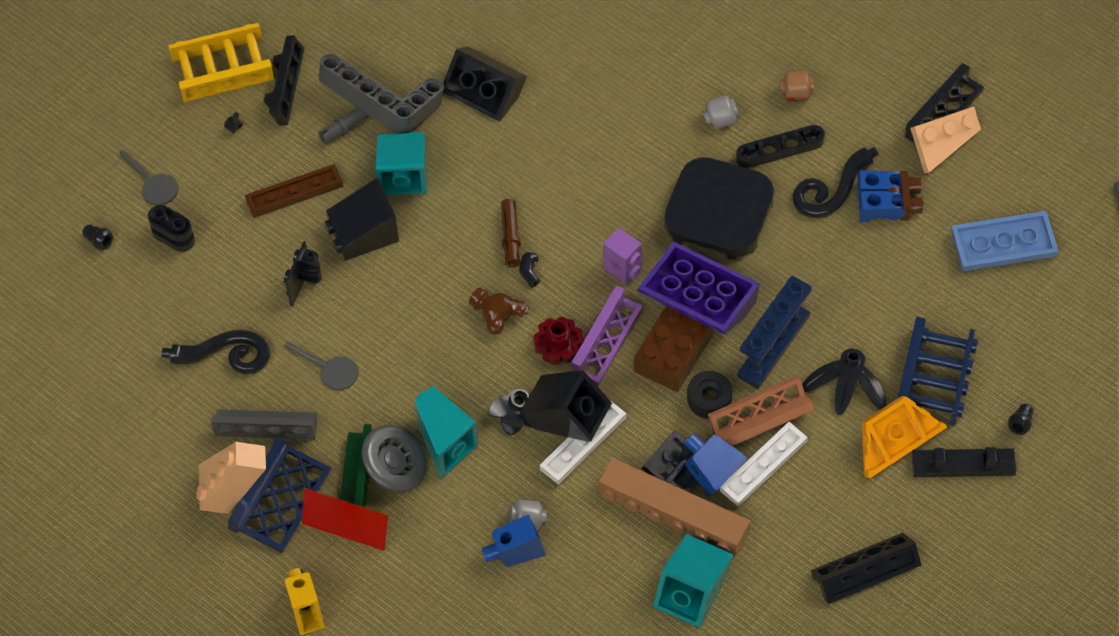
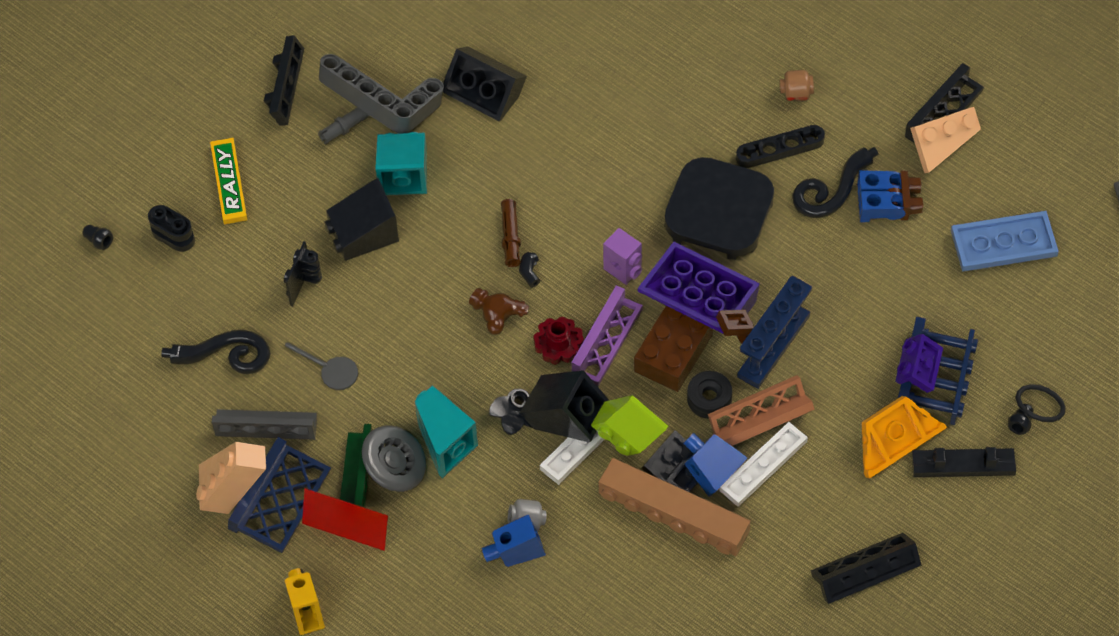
dark grey piece [120,150,178,205] -> none
yellow fence [168,23,274,102] -> none
black hand [224,112,243,134] -> none
reddish brown tile [245,164,343,218] -> none
teal slope [653,534,733,628] -> none
light grey head [703,95,740,129] -> none
black plant [802,348,887,415] -> none
none -> tile [210,138,248,225]
none -> lime slope [591,395,668,456]
none -> reddish brown bracket [716,310,754,344]
none -> dark purple bracket [895,334,943,393]
none -> black piece [1015,384,1066,422]

